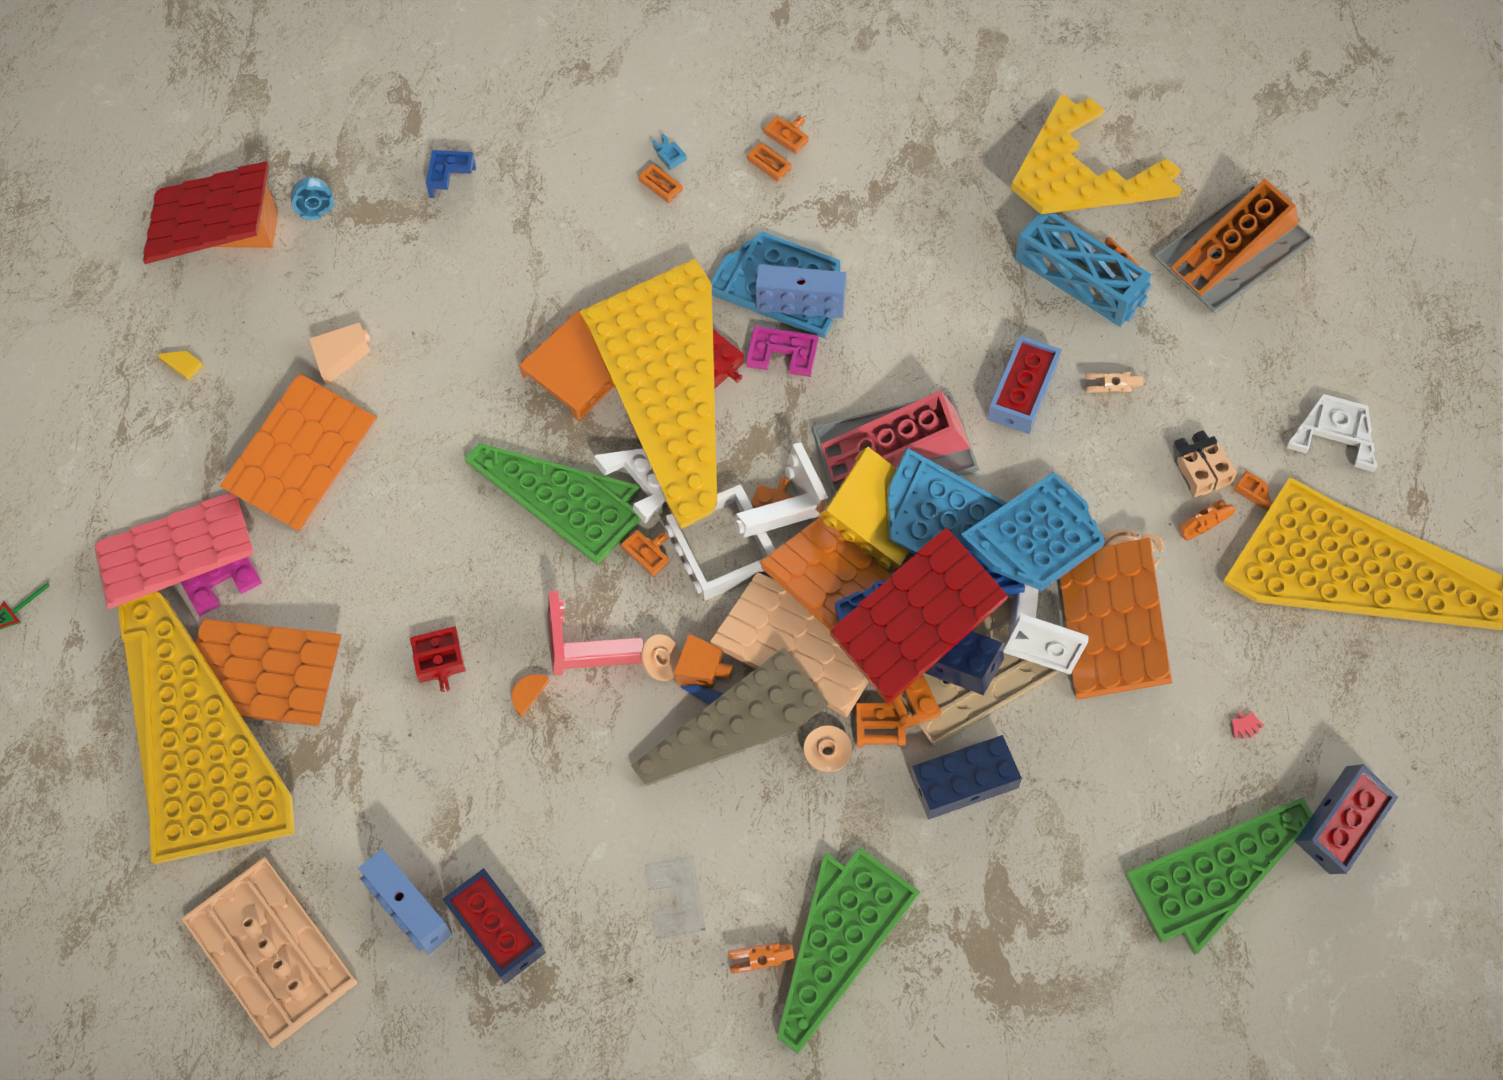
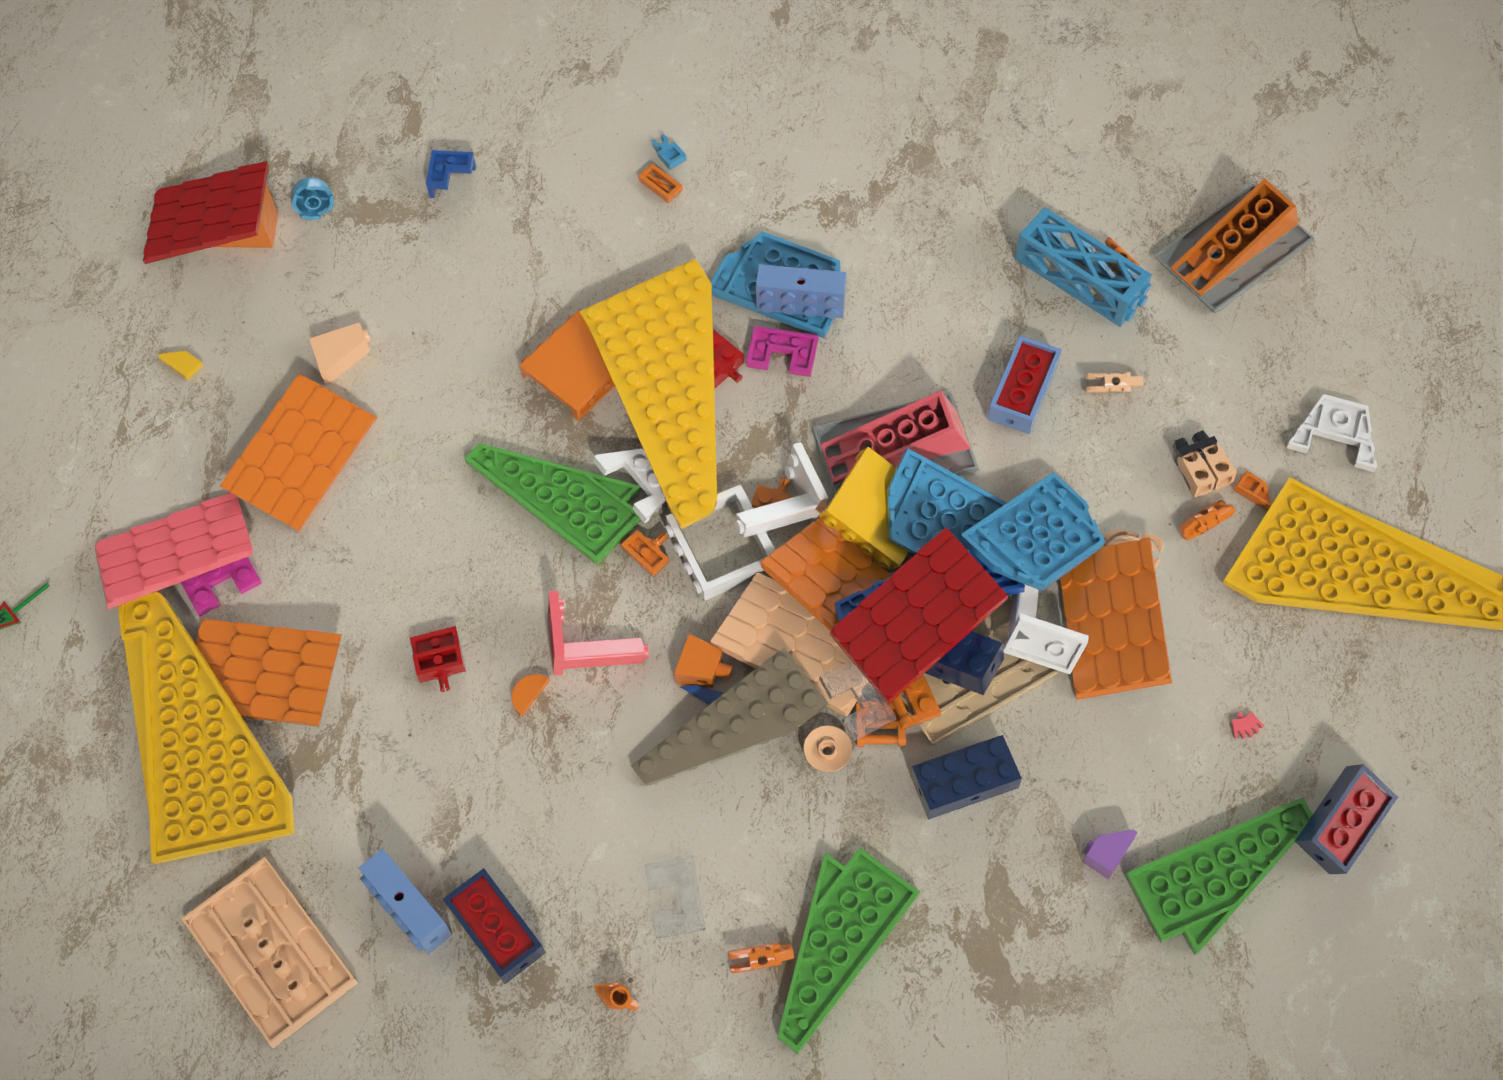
light nougat dish [641,634,681,681] -> none
orange tile [747,142,792,182] -> none
orange plate [764,115,809,154] -> none
yellow wing [1010,93,1183,214] -> none
none -> orange animal [593,982,639,1011]
none -> clear plate [819,661,896,742]
none -> medium lavender slope [1083,830,1138,879]

